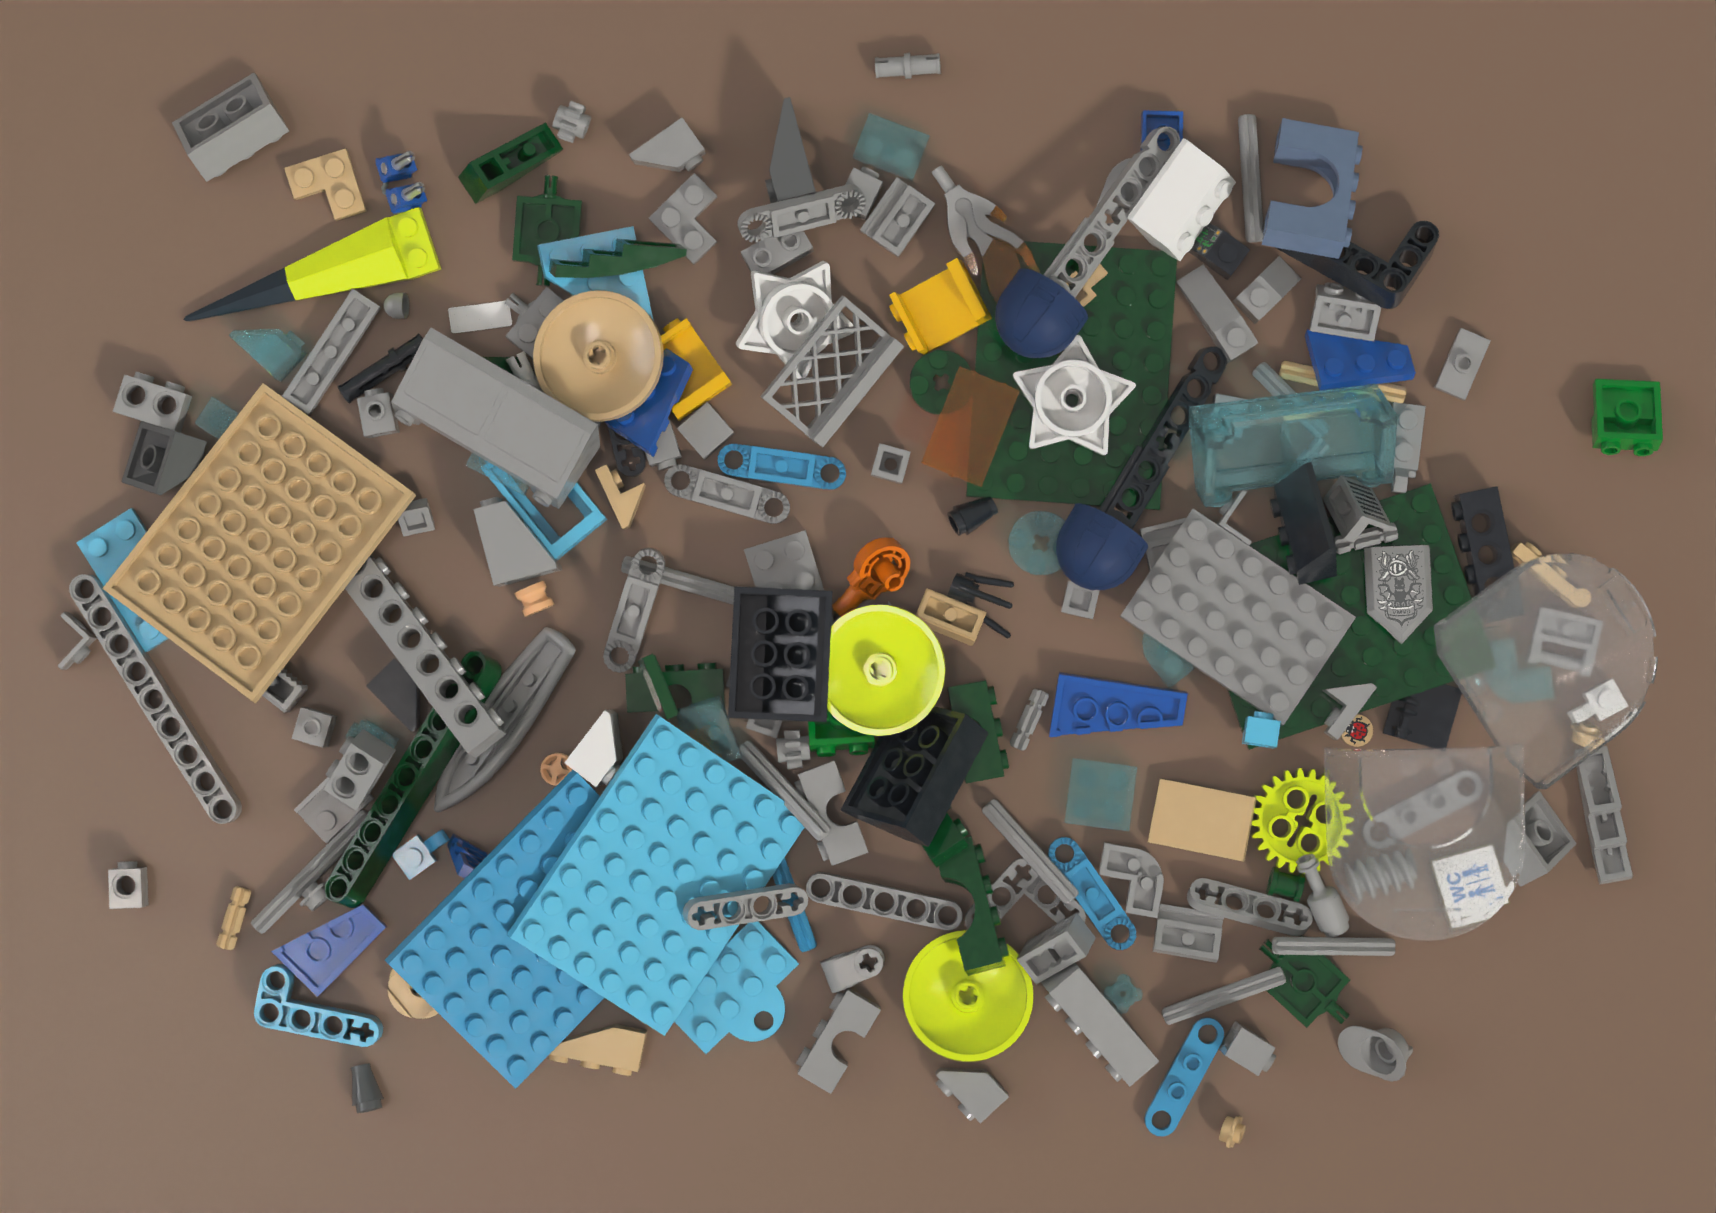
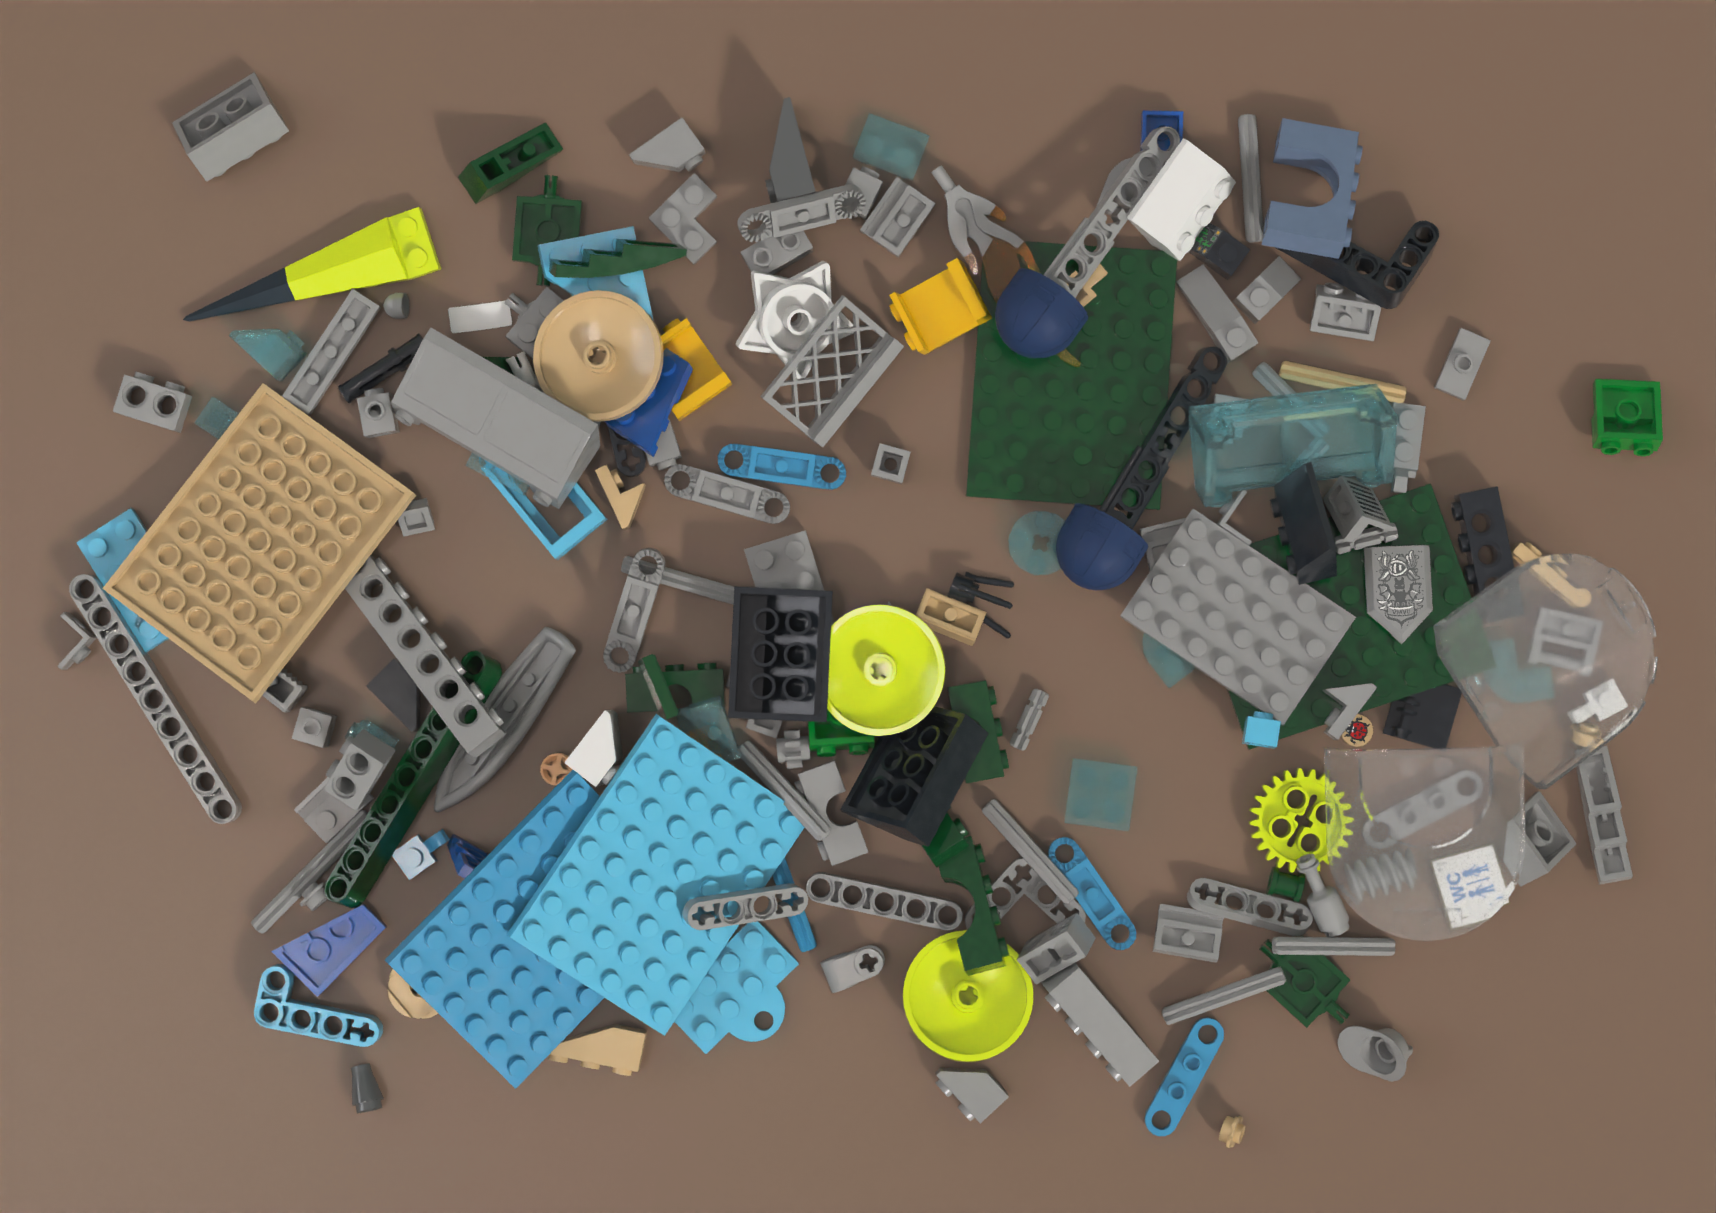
light grey brick [108,861,149,909] -> none
dark grey slope [121,421,207,495] -> none
tan axle [216,886,251,950] -> none
tan plate [284,148,367,221] -> none
blue piece [375,151,427,214] -> none
light grey slope [473,497,562,587] -> none
light nougat wheel [514,581,554,617] -> none
light grey gear [552,101,591,143] -> none
light grey piece [677,402,735,460] -> none
light grey arch [795,988,881,1094] -> none
orange pin [832,537,910,617] -> none
light grey pin [875,53,941,79] -> none
dark green plate [910,350,974,415] -> none
clear orange piece [921,366,1020,487] -> none
black cone [947,496,998,536] -> none
white plate [1013,335,1136,456] -> none
blue wing [1049,672,1188,737] -> none
light grey plate [1061,580,1100,619] -> none
light grey plate [1098,842,1164,918] -> none
clear light blue plate [1104,974,1143,1013] -> none
tan tile [1148,779,1257,862] -> none
light grey brick [1219,1021,1276,1076] -> none
blue wing [1305,329,1416,391] -> none

